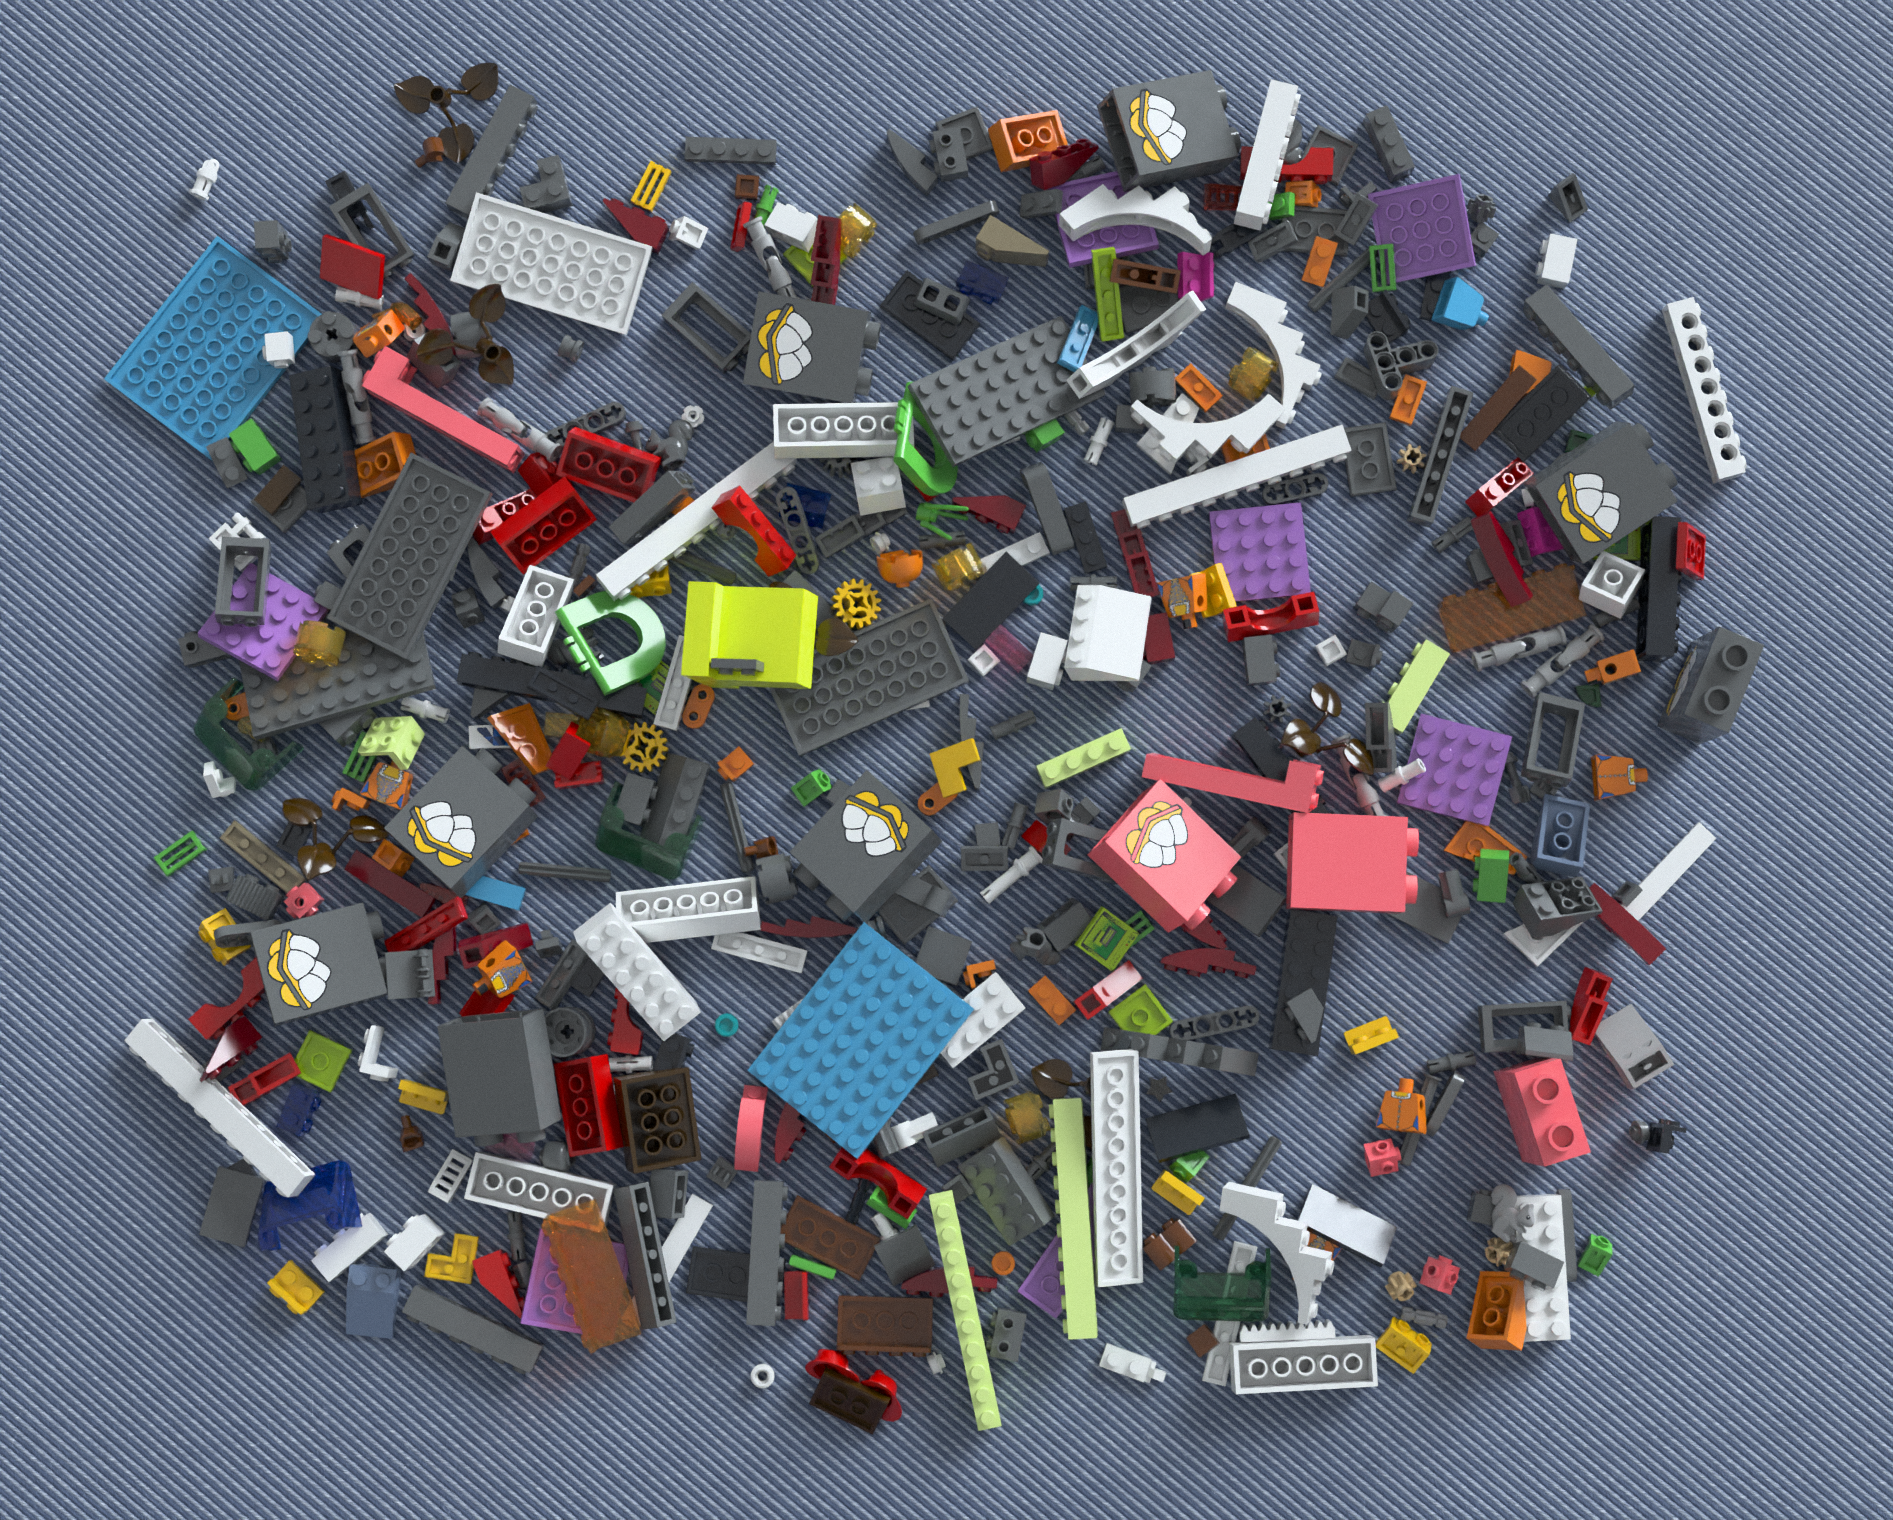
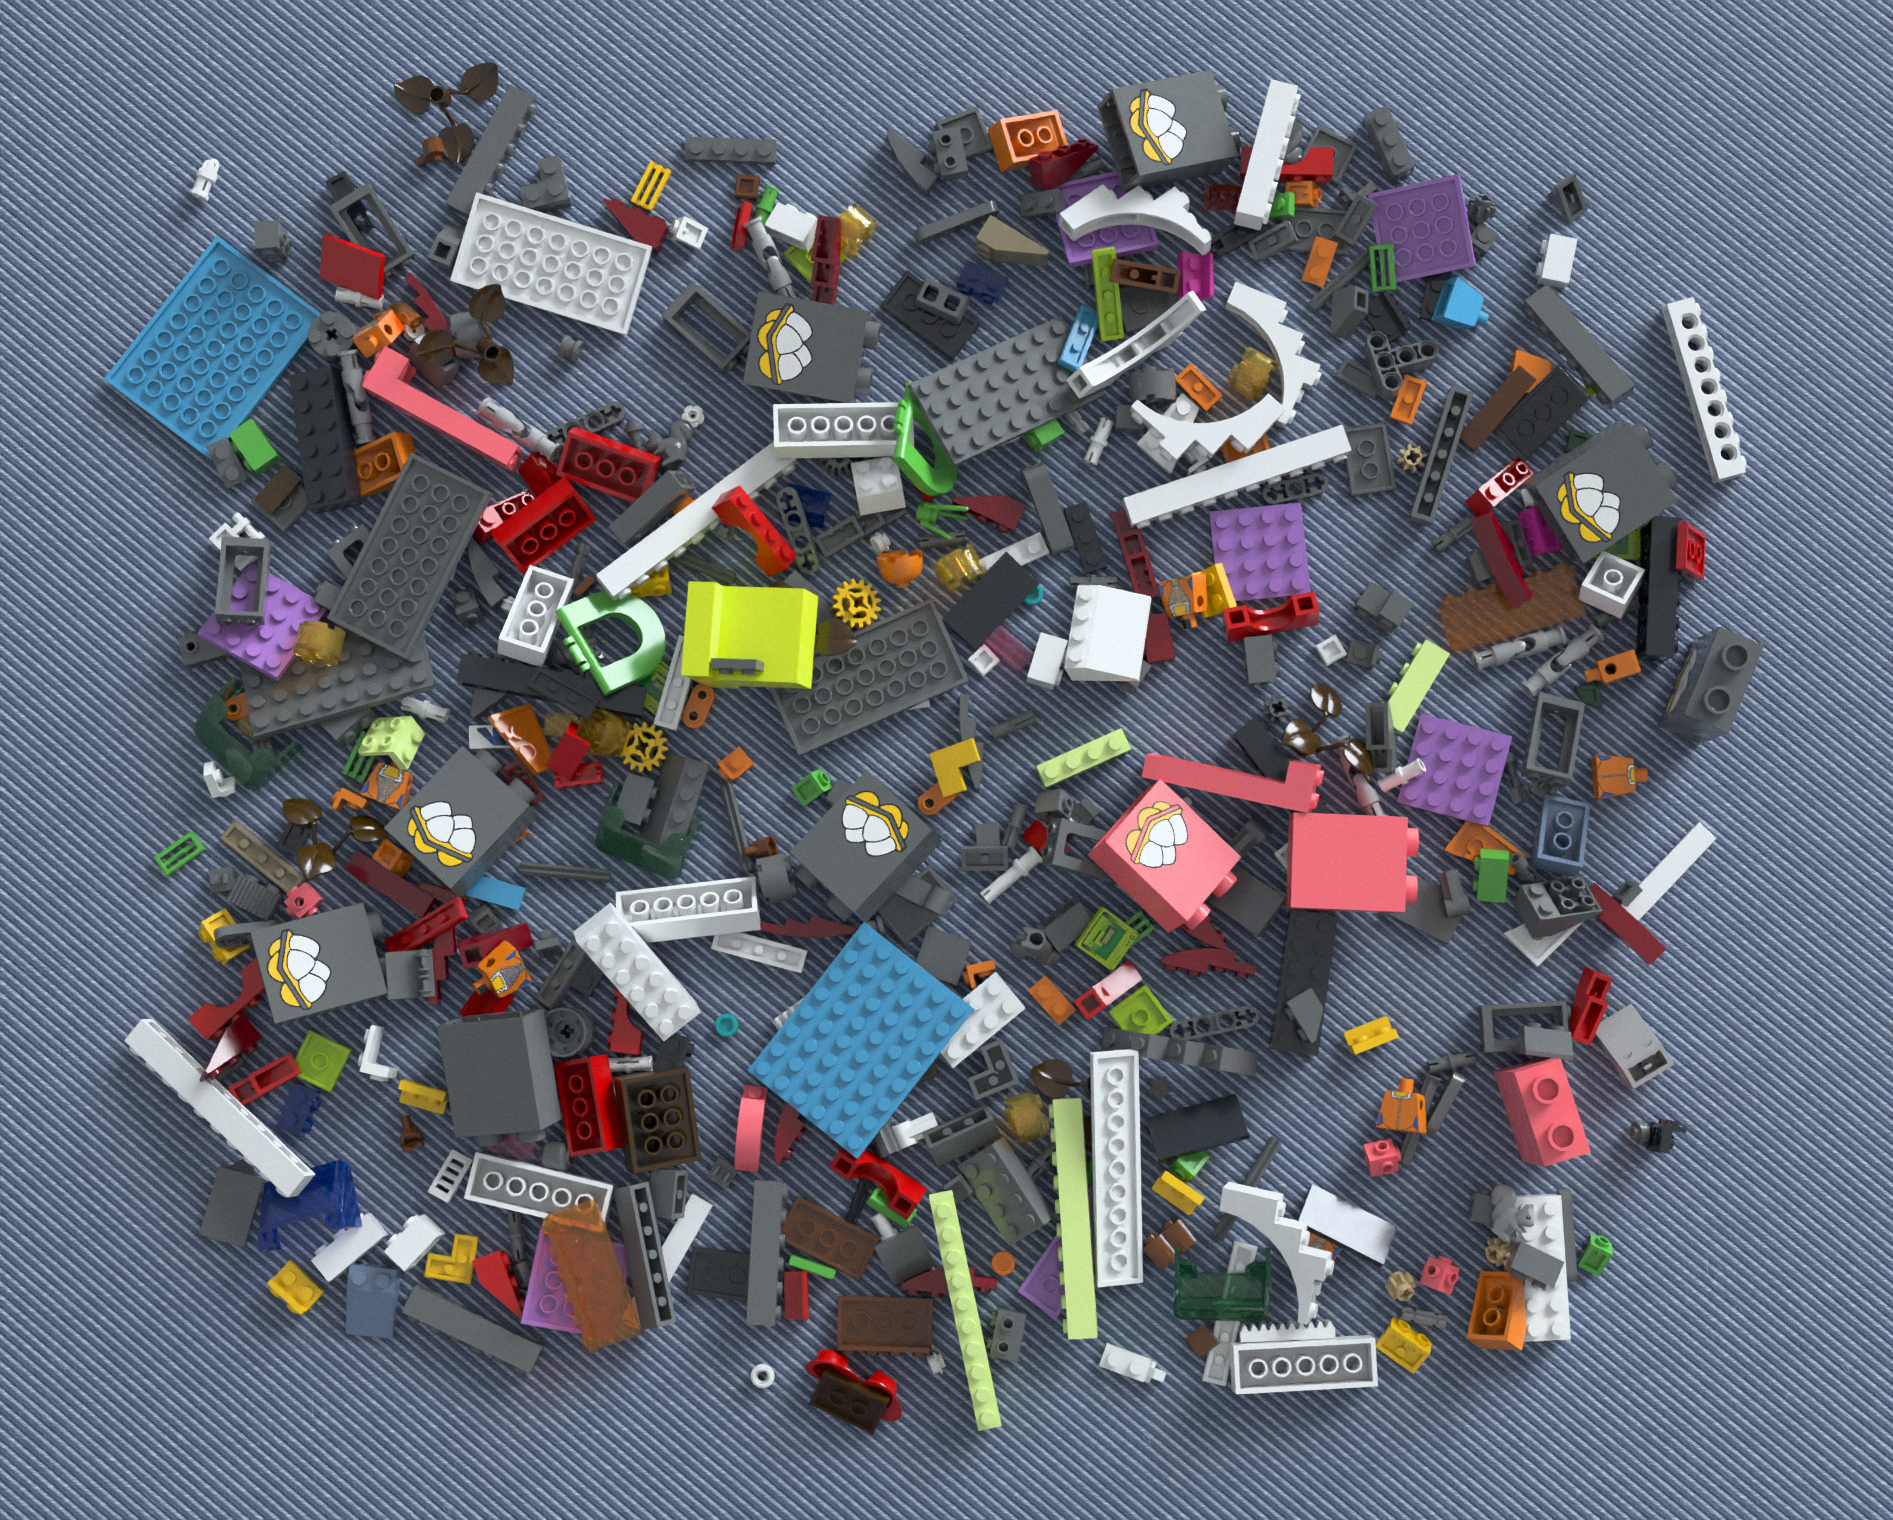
white brick [262,332,295,368] -> none

